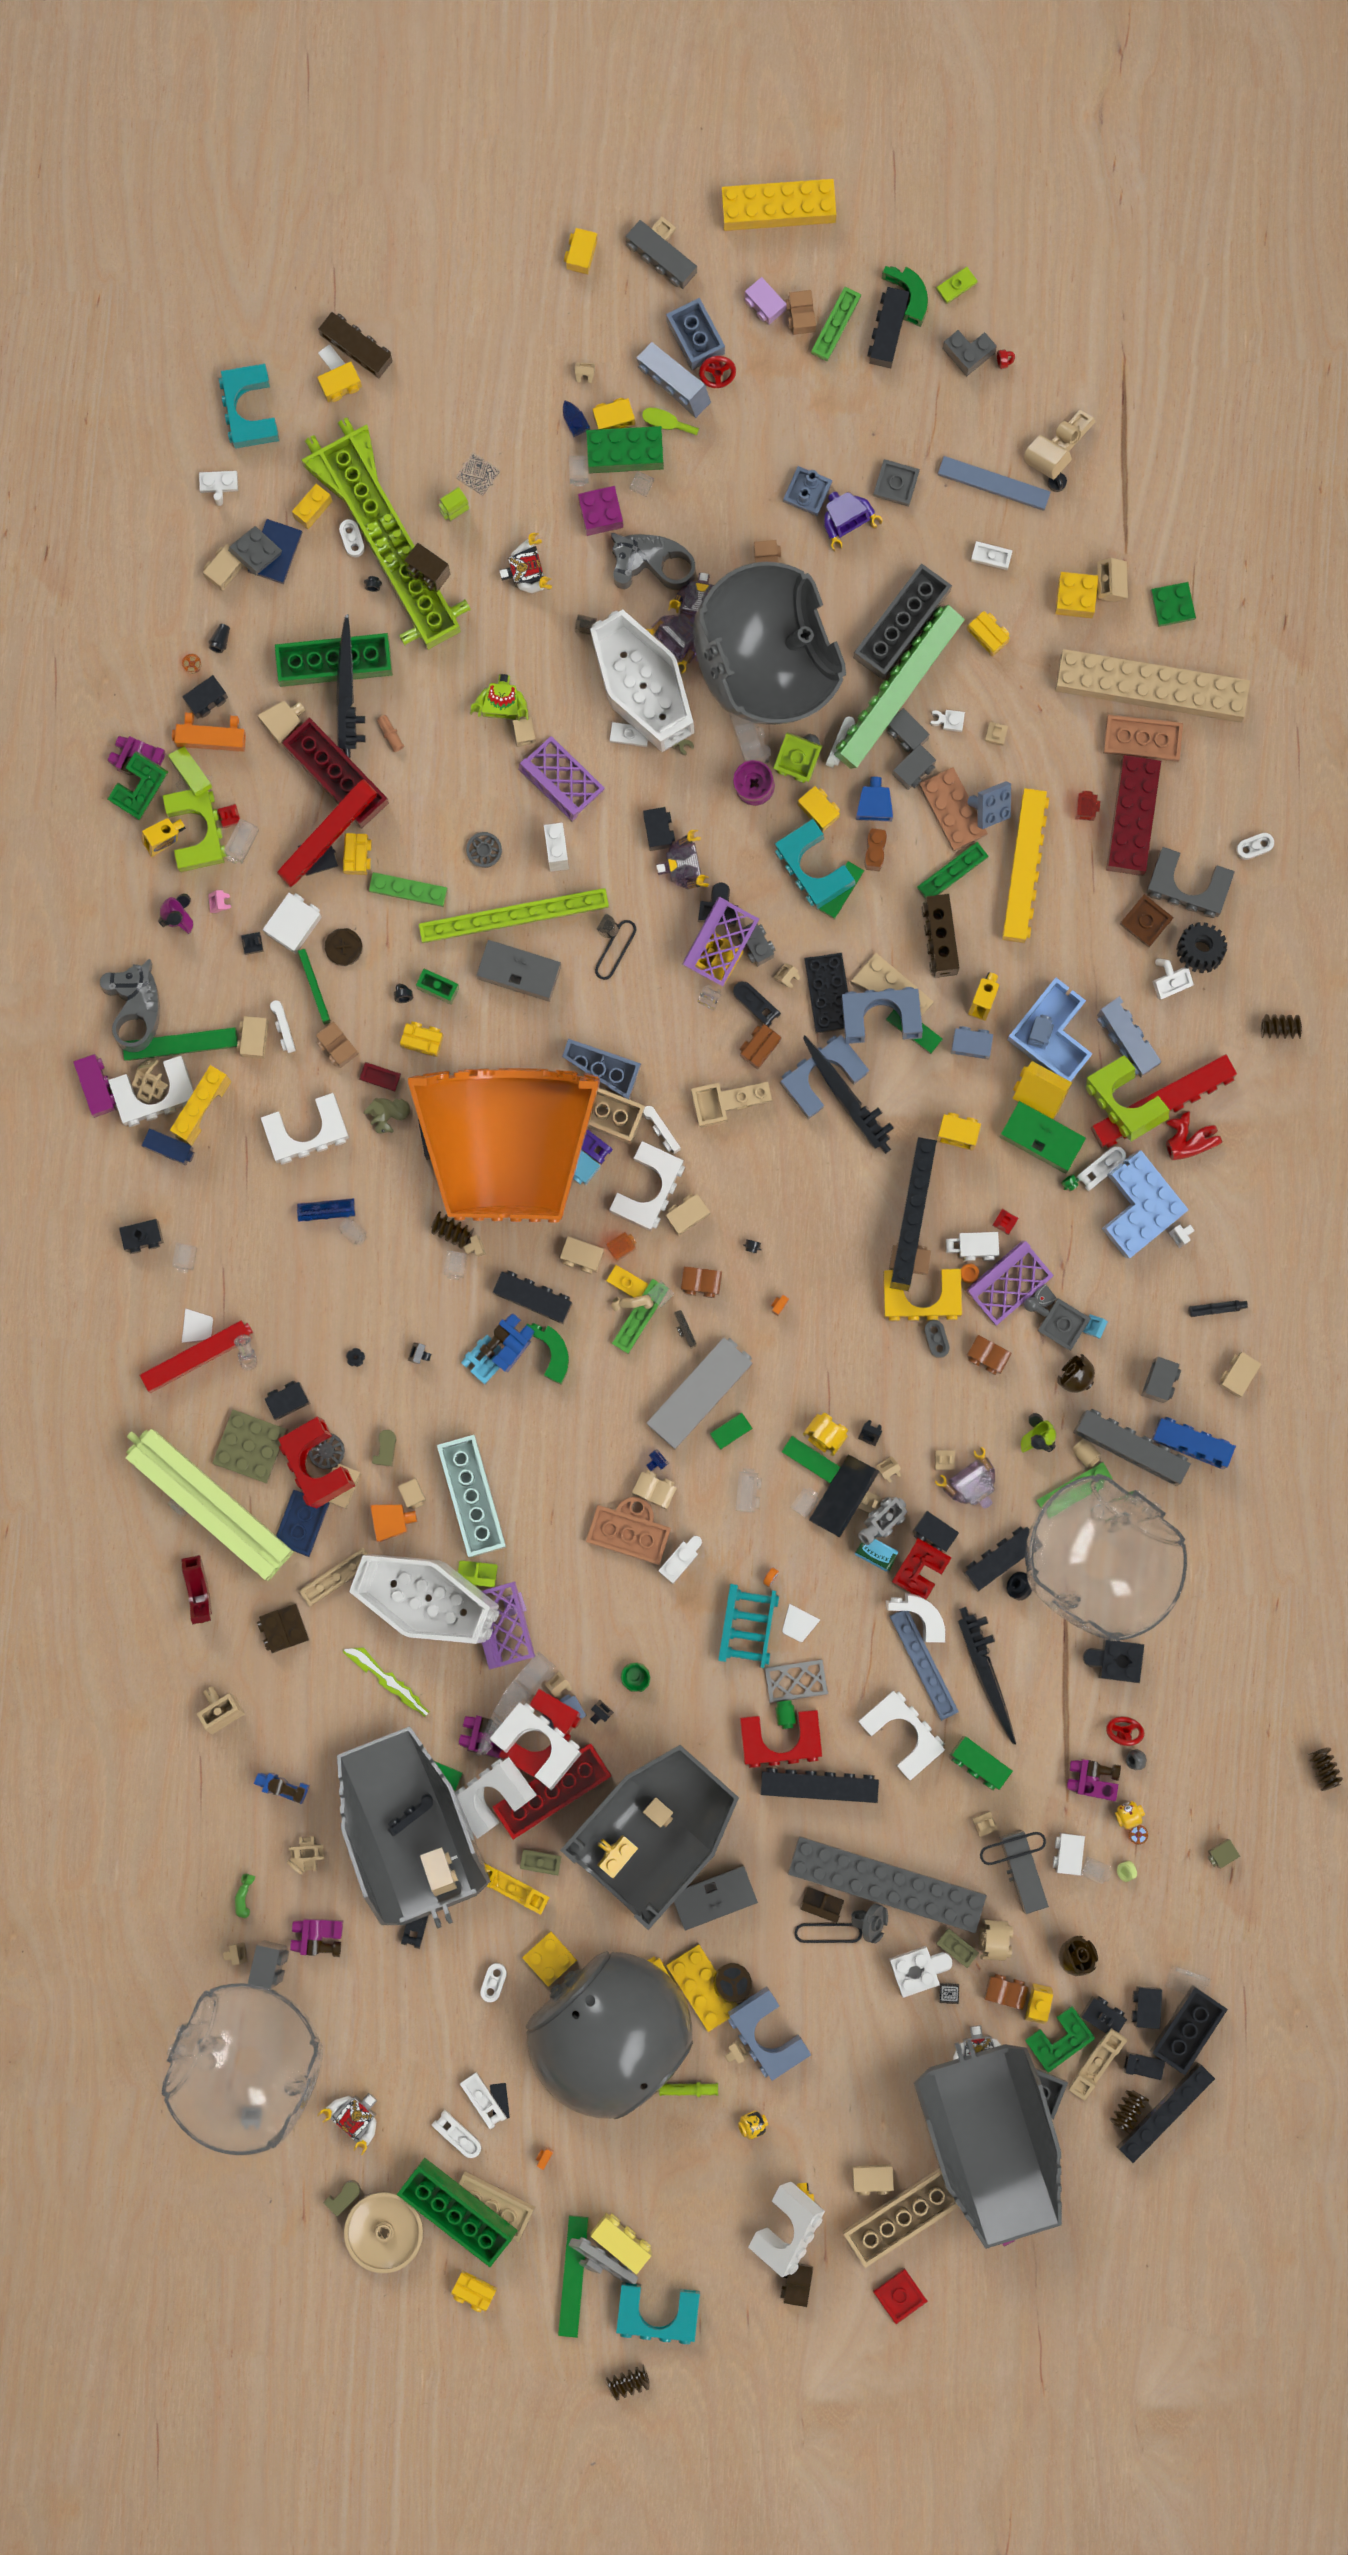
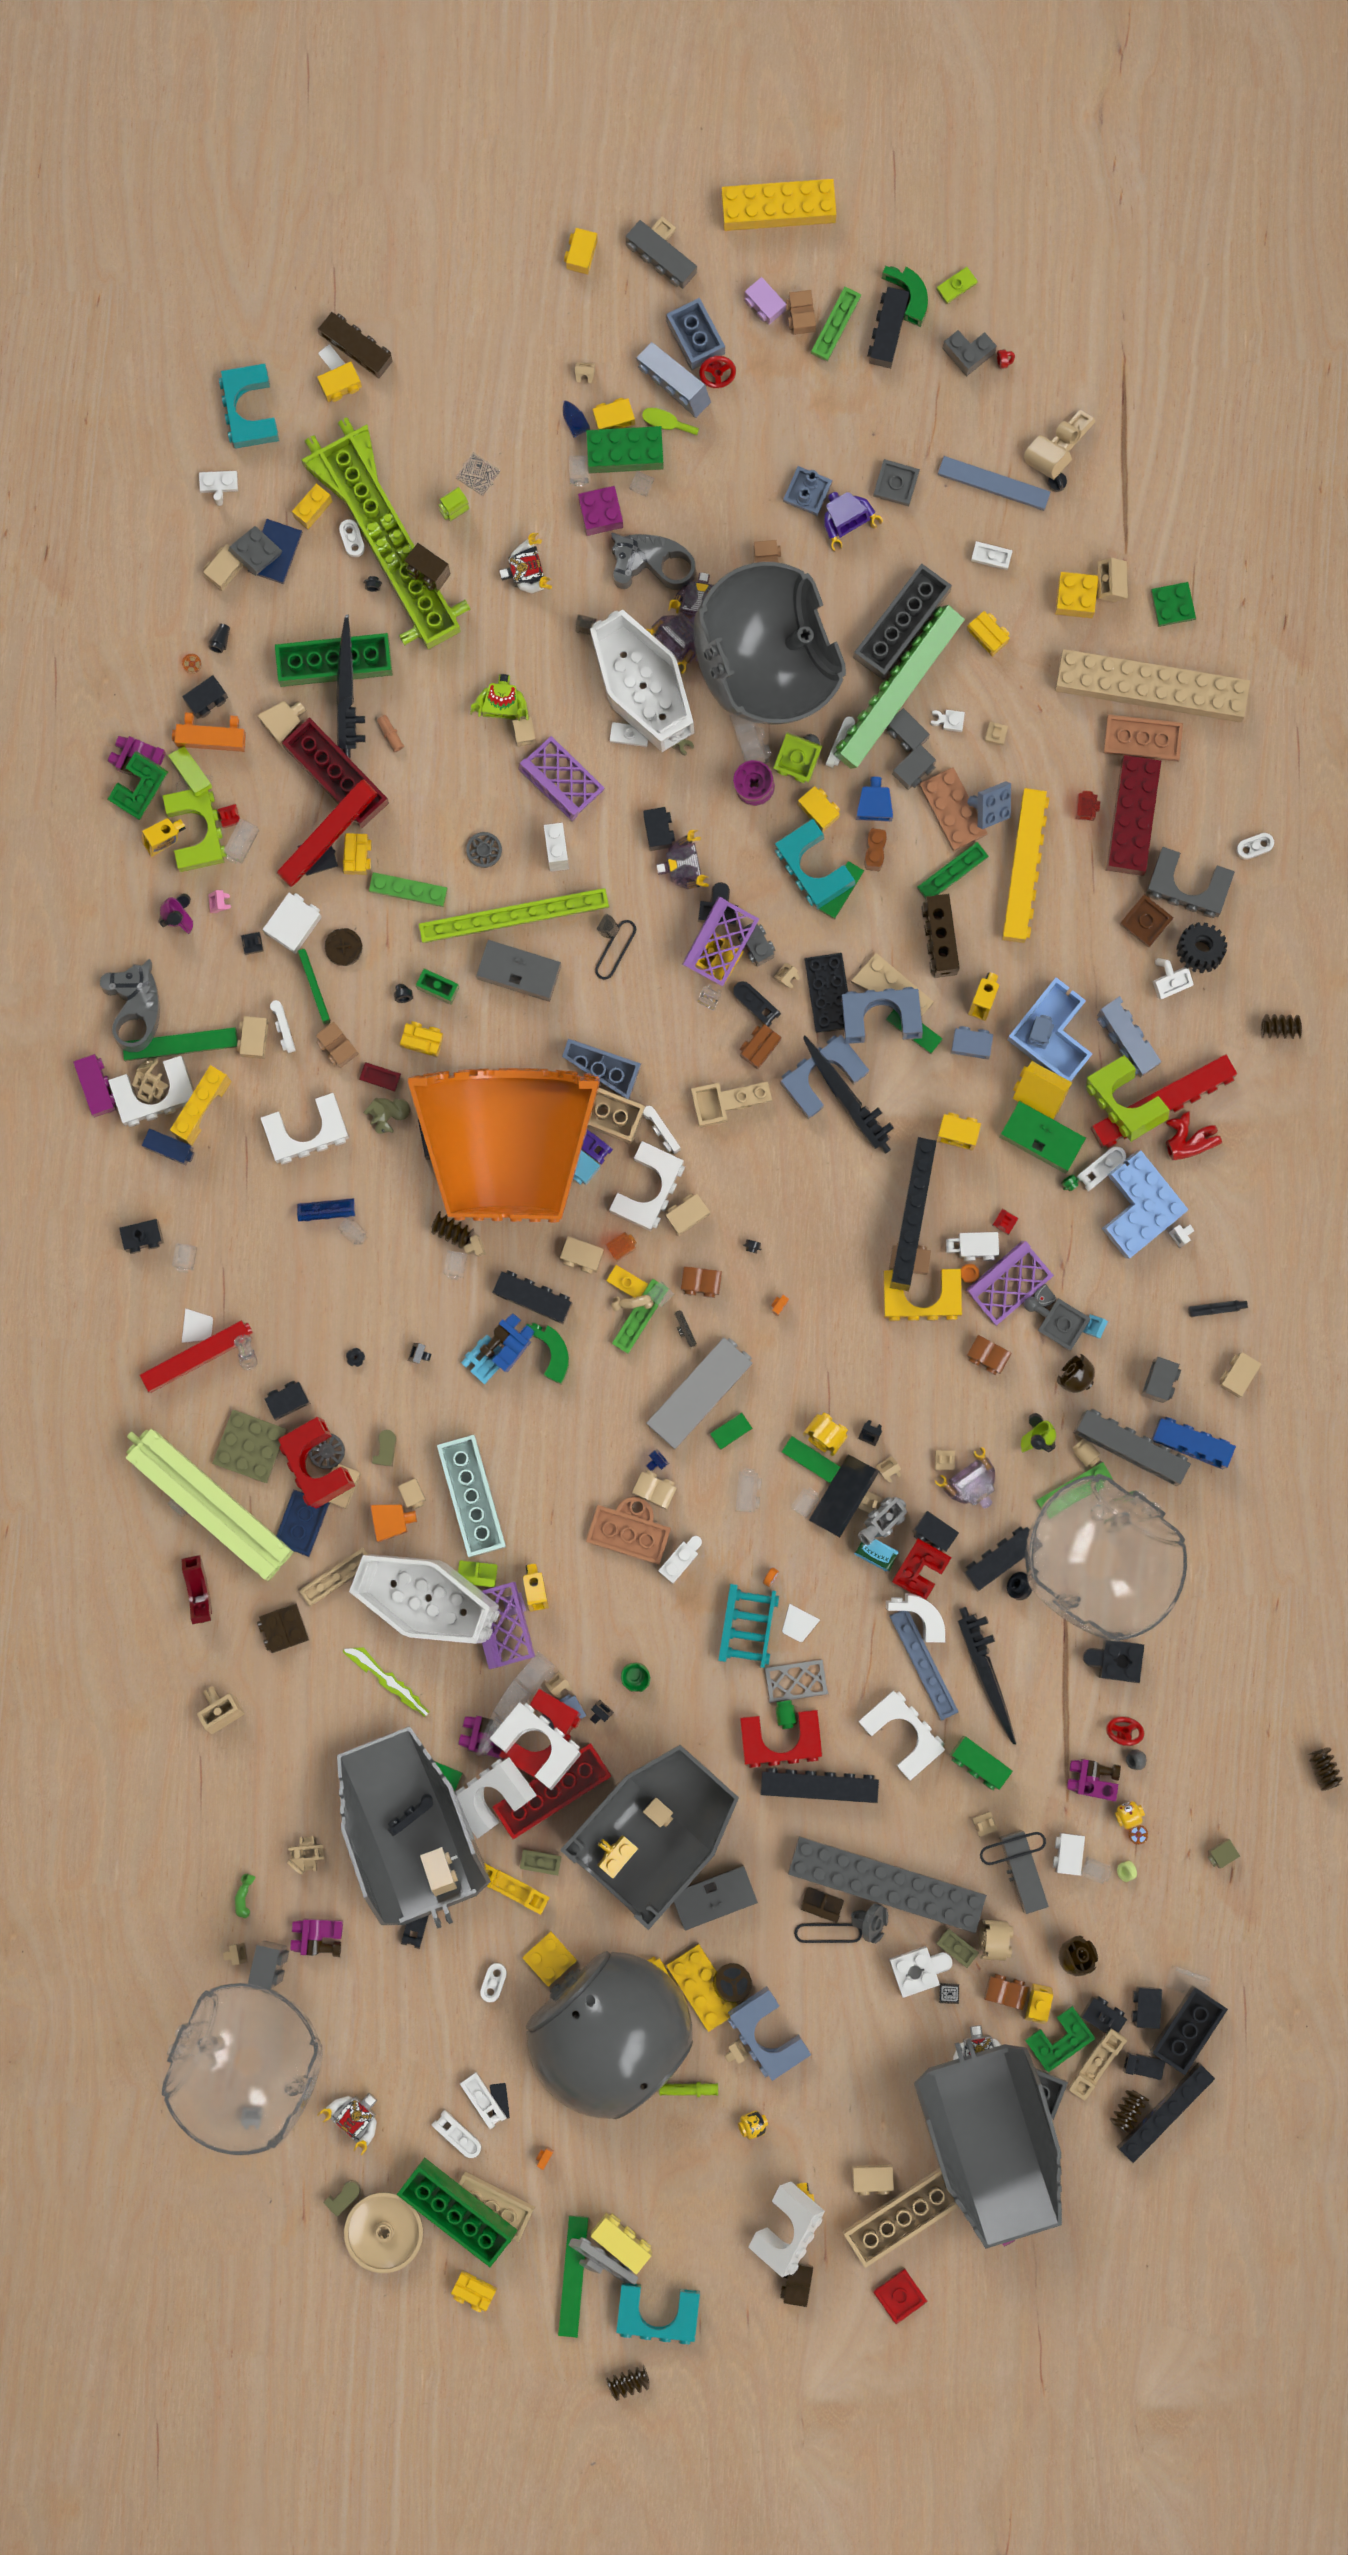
hips [254,1773,310,1804] -> none
dark grey plate [924,1320,950,1358] -> none
none -> yellow torso [523,1564,549,1612]

